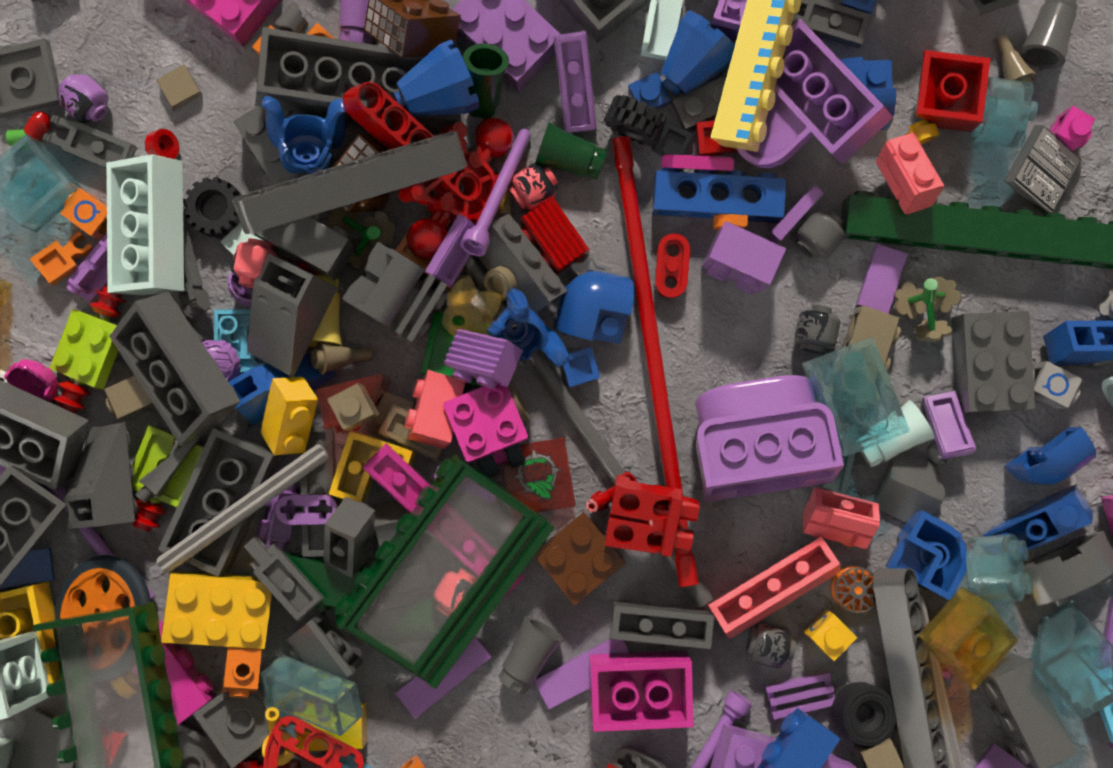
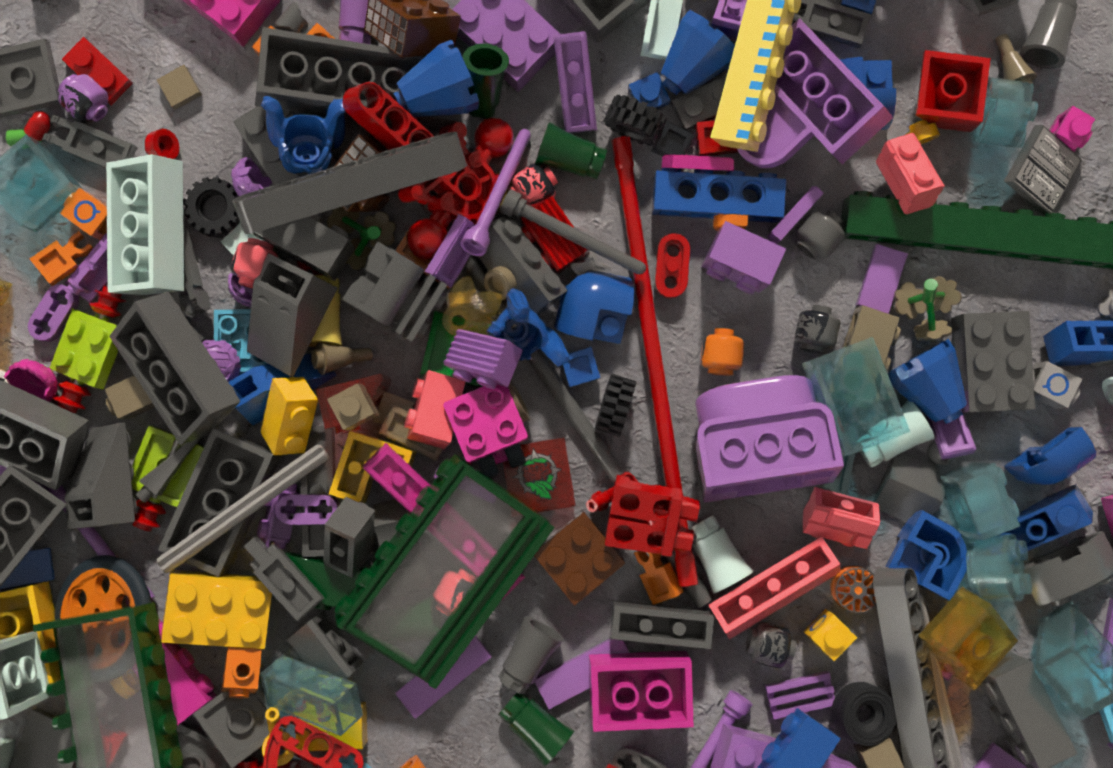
none -> medium lavender beam [28,284,80,342]
none -> red plate [62,36,133,106]
none -> medium lavender hair [231,157,272,196]
none -> dark green plant [498,693,574,767]
none -> dark grey piece [499,189,646,275]
none -> black tyre [594,374,636,437]
none -> orange plate [634,551,683,605]
none -> light aqua plant [688,515,753,593]
none -> orange head [700,328,744,376]
none -> blue cone [885,339,967,424]
none -> clear light blue brick [940,462,1020,541]

